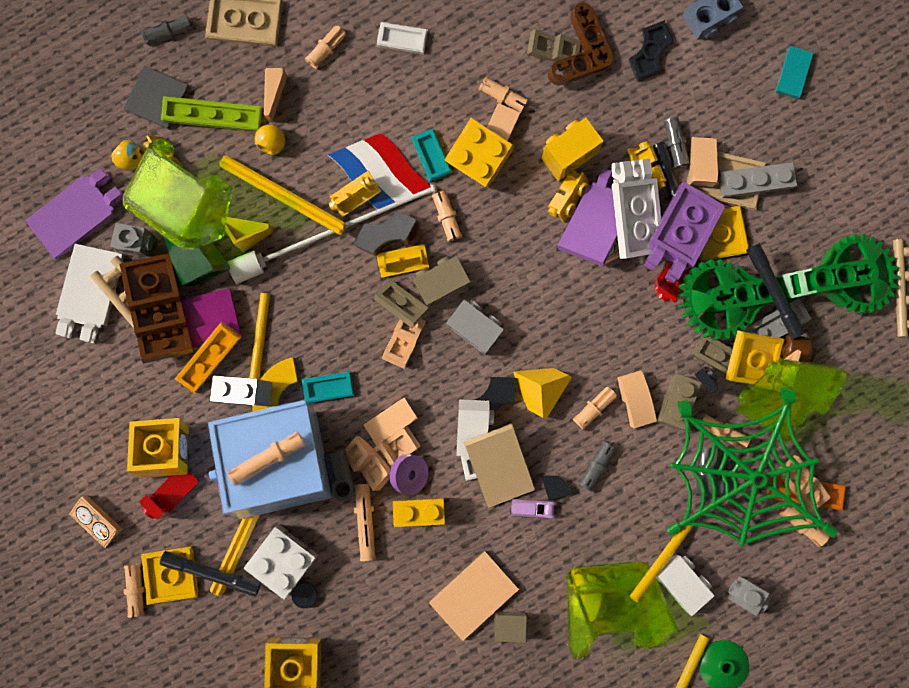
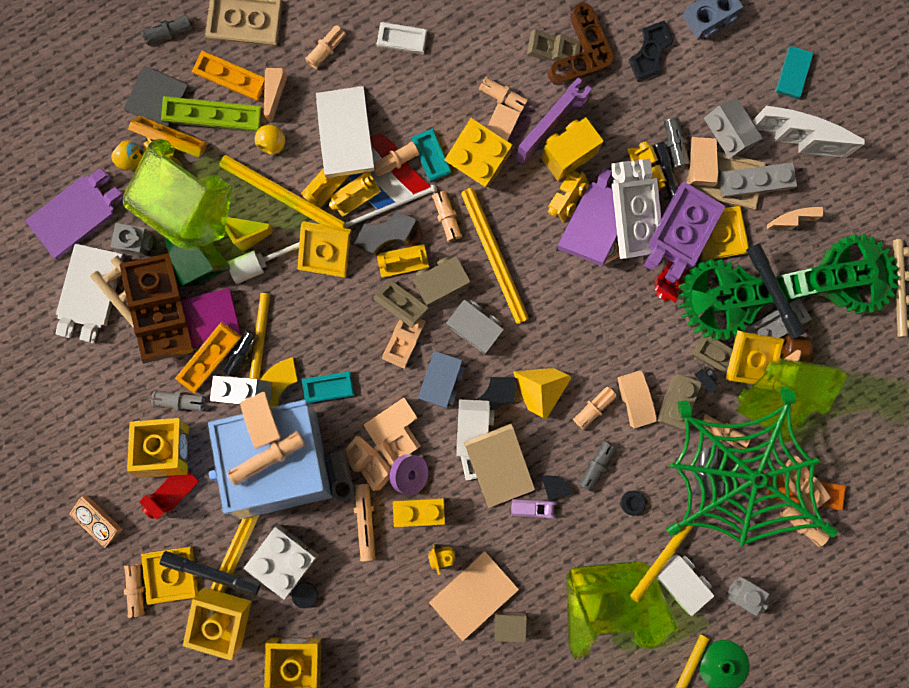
none -> light orange tile [128,116,208,158]
none -> light grey pin [151,391,205,412]
none -> yellow brick [183,587,252,661]
none -> light orange tile [192,51,265,102]
none -> black axle [223,329,260,377]
none -> light nougat slope [240,392,281,449]
none -> yellow tile [297,221,352,278]
none -> yellow hinge [301,168,351,208]
none -> white slope [316,86,375,178]
none -> light nougat axle [373,142,419,177]
none -> sand blue brick [418,351,465,409]
none -> yellow hinge [428,544,455,575]
none -> yellow axle [462,188,528,324]
none -> medium lavender tile [516,78,592,165]
none -> black tile [620,490,646,516]
none -> light grey brick [704,98,763,159]
none -> white slope [752,106,865,158]
none -> light nougat slope [767,207,823,230]

